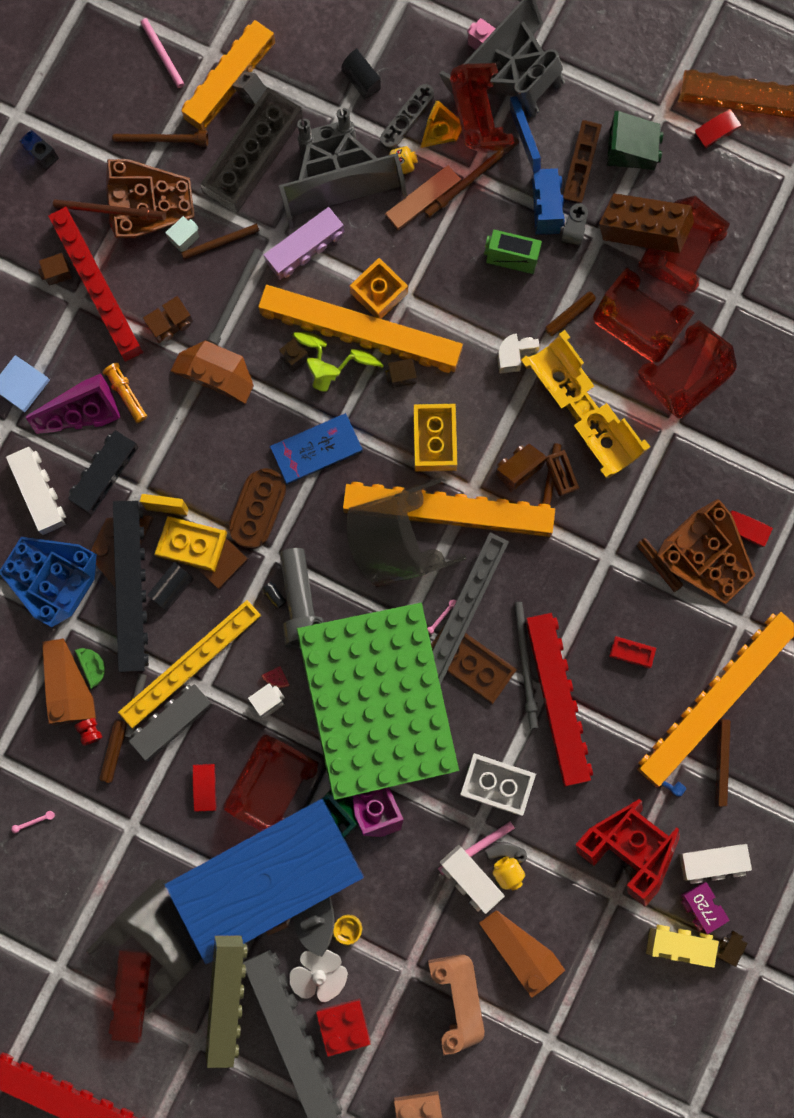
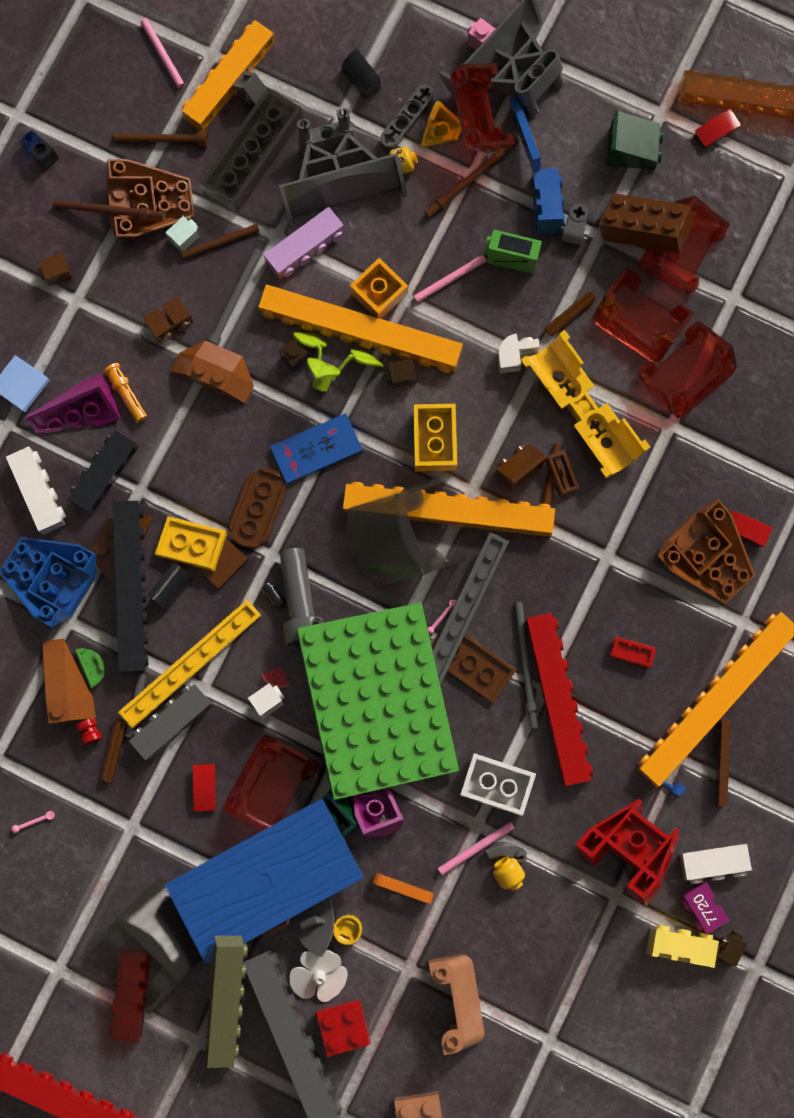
red brick [48,207,143,362] -> none
yellow tile [140,494,188,516] -> none
nougat tile [386,165,461,231] -> none
white brick [440,845,505,914] -> none
dark orange wedge [479,910,565,998] -> none
reddish brown slope [563,120,602,203] -> none
reddish brown axle [637,538,683,592] -> none
none -> orange beam [372,872,434,904]
none -> bright pink bar [413,255,487,303]

